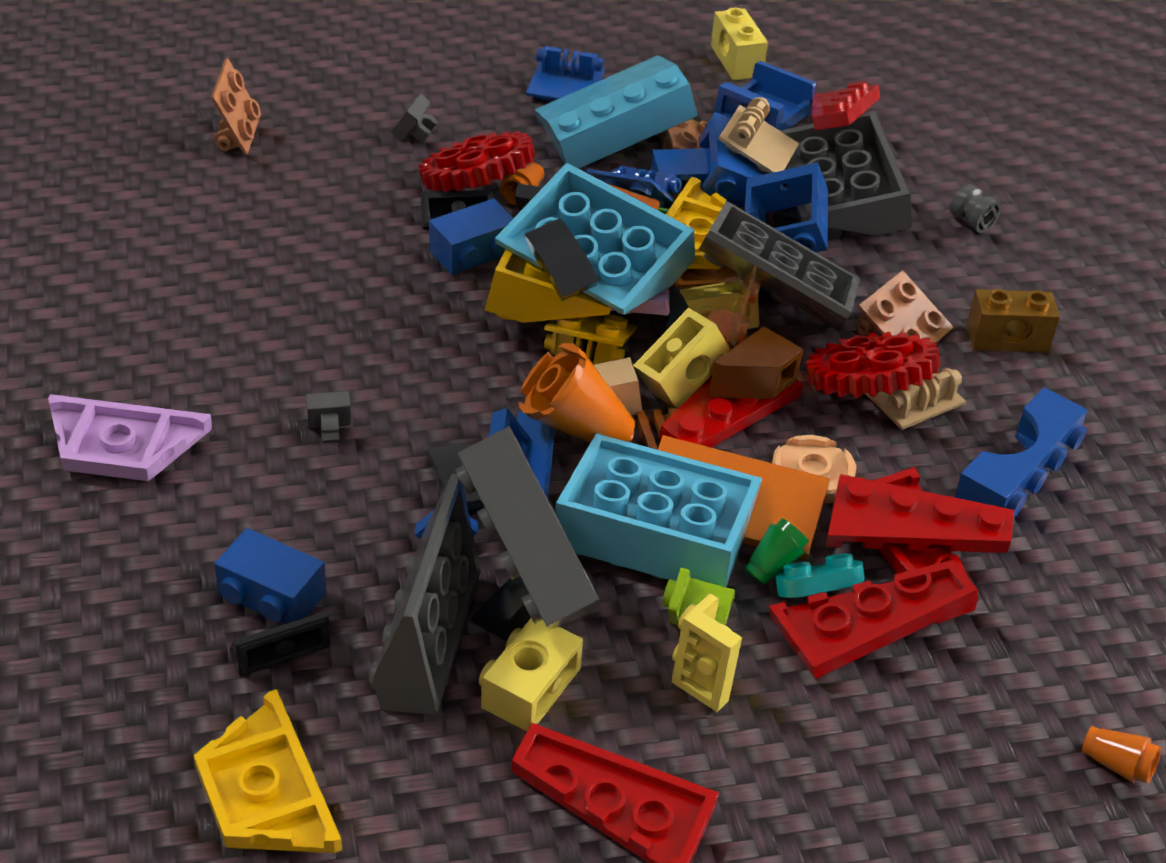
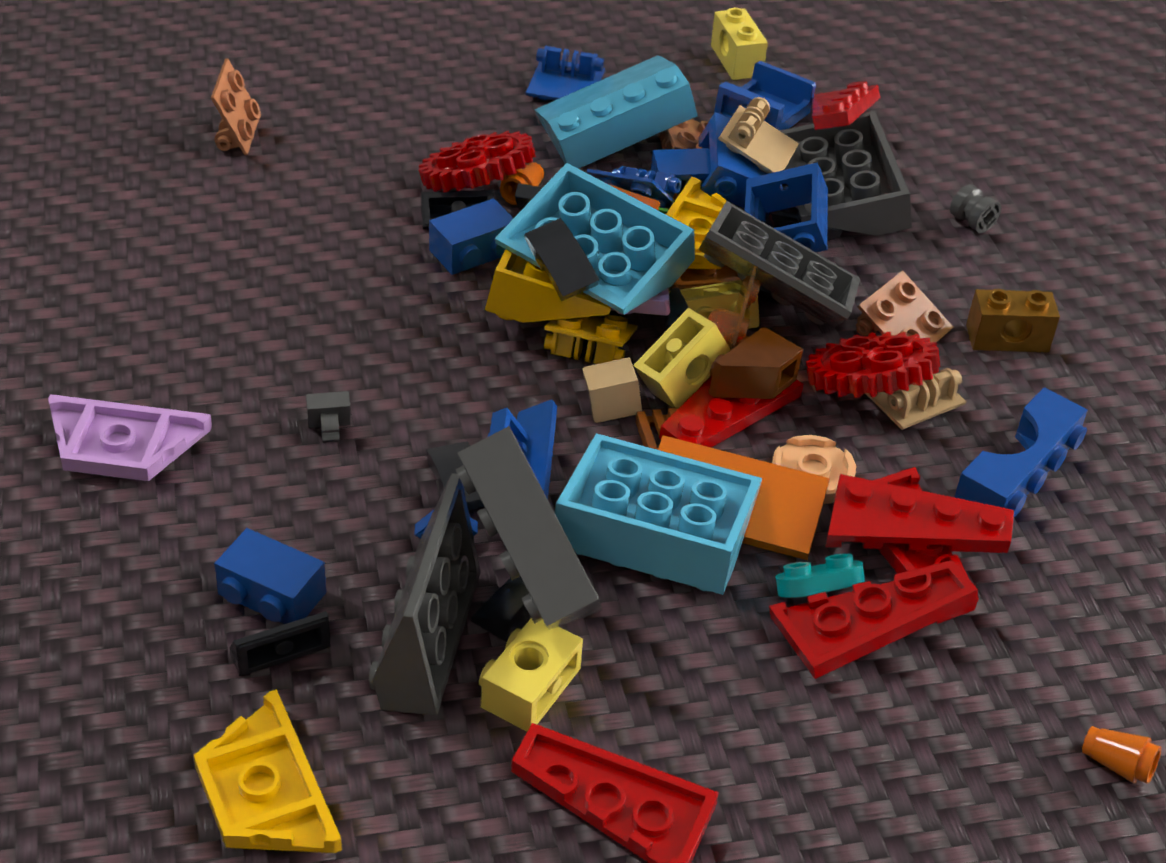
dark grey tile [391,93,438,142] -> none
orange cone [519,343,635,444] -> none
lime bracket [662,568,735,626] -> none
light yellow bracket [671,594,742,712] -> none
green cone [744,518,809,586] -> none

